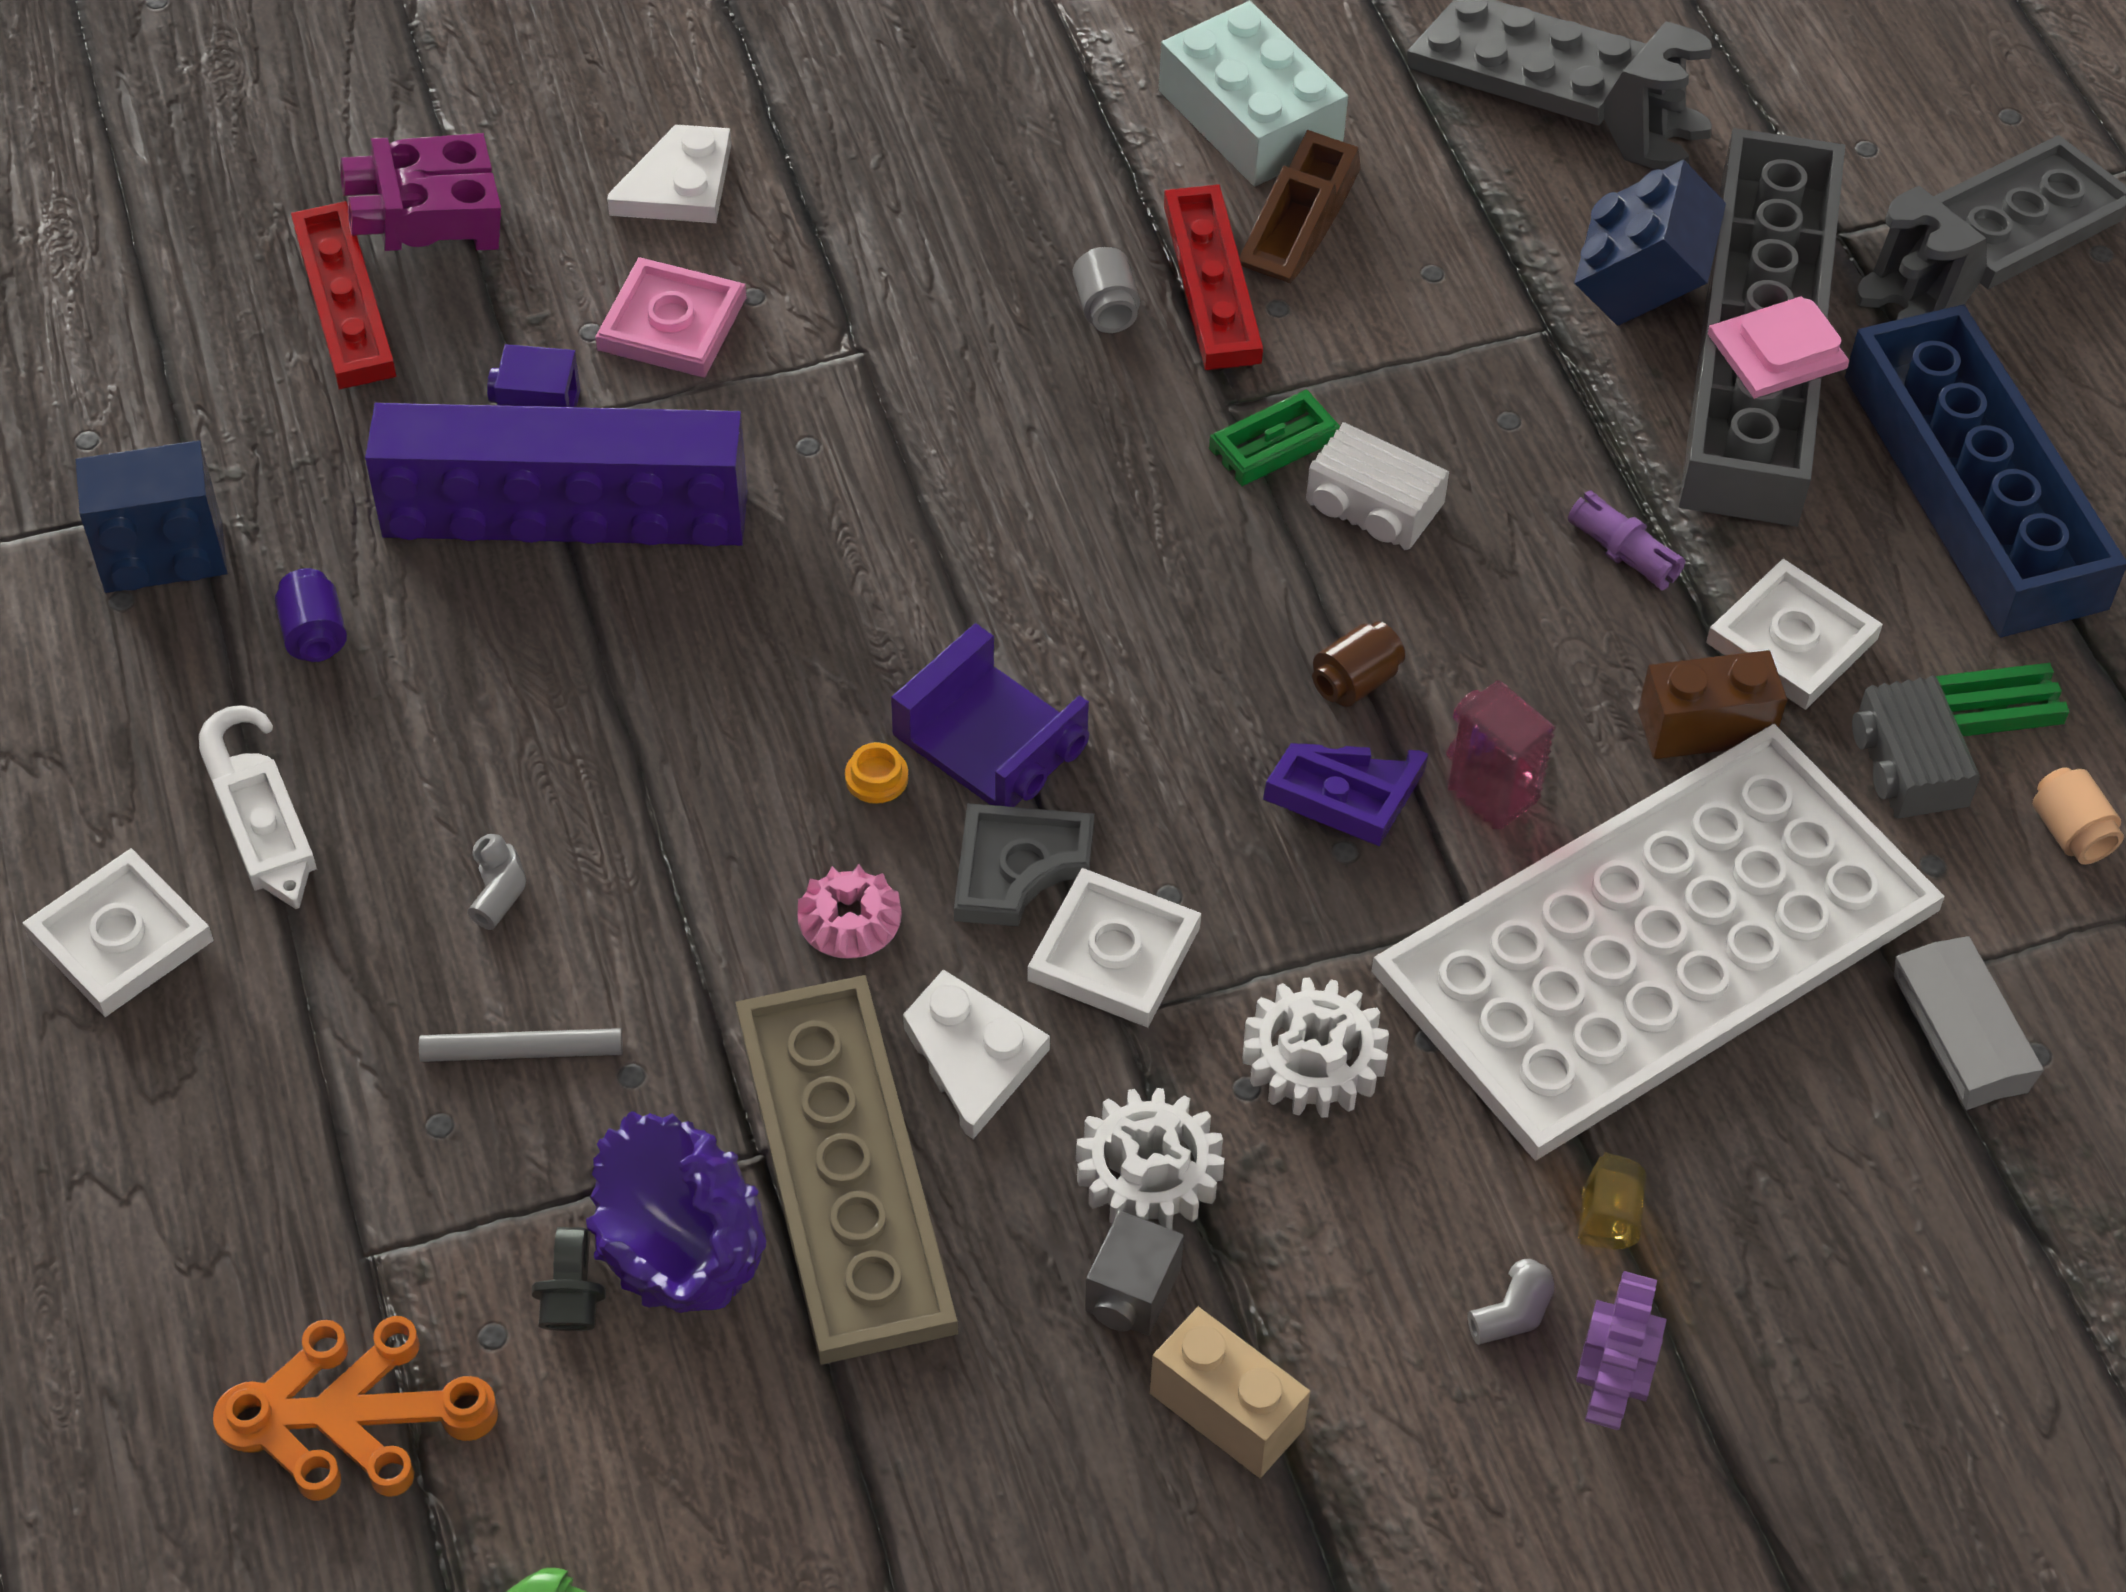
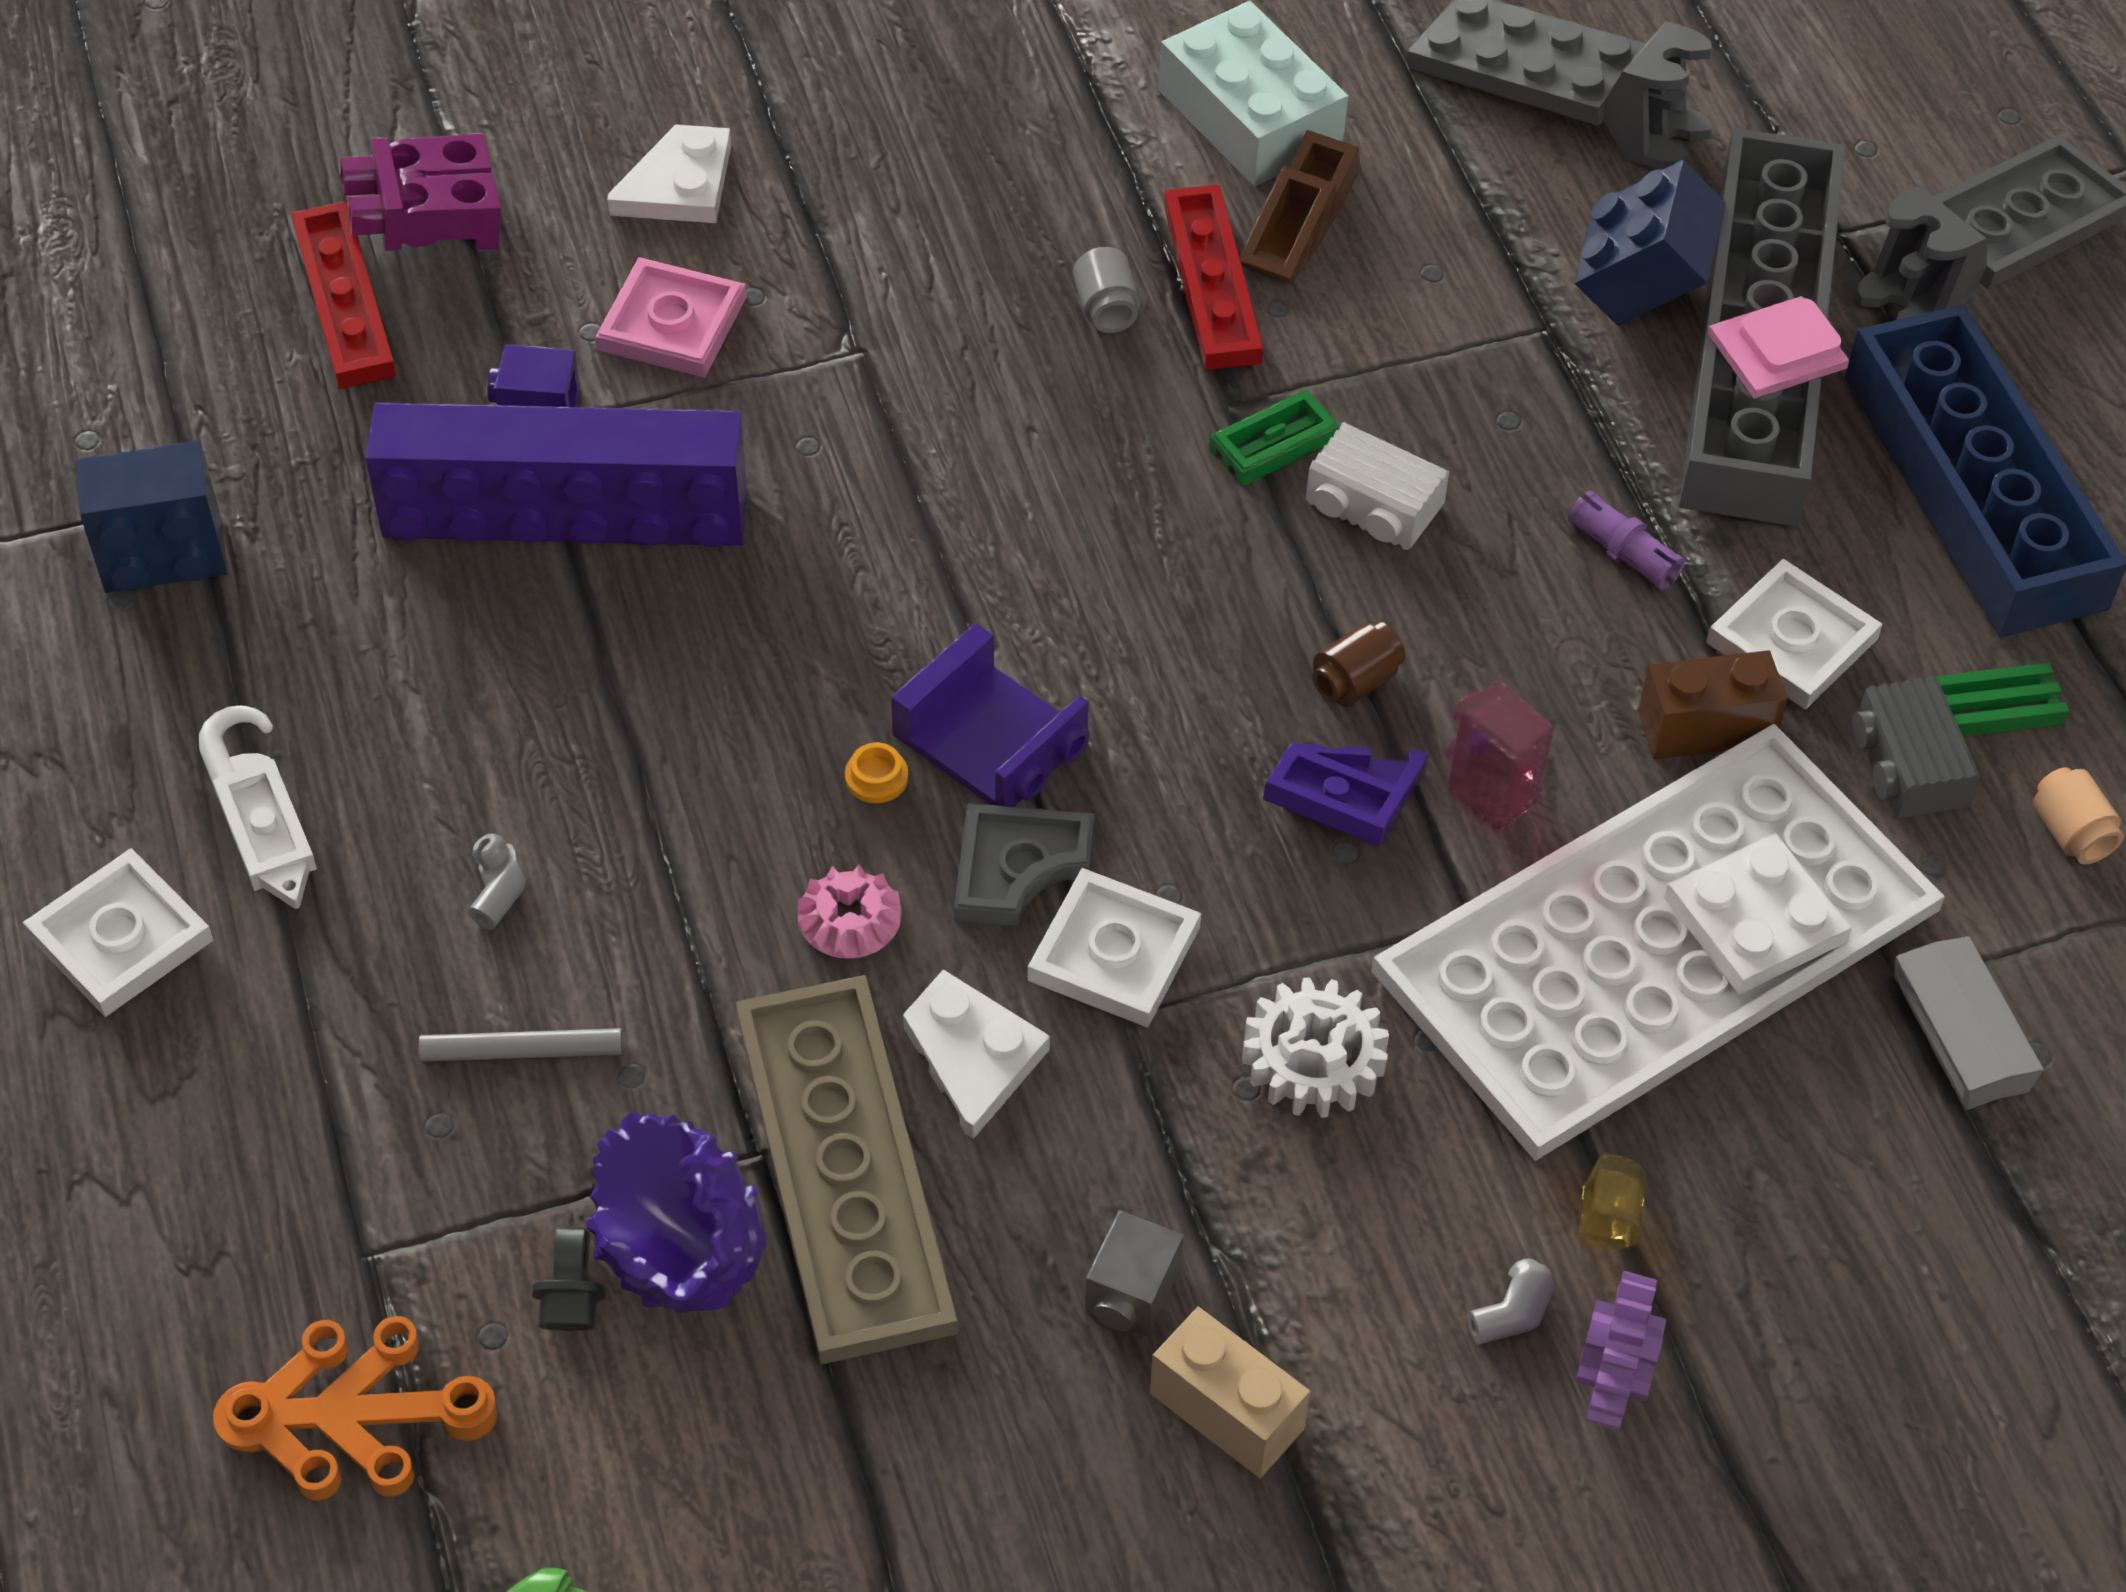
dark purple brick [275,568,347,662] -> none
white gear [1076,1088,1225,1230] -> none
none -> white plate [1664,833,1852,995]

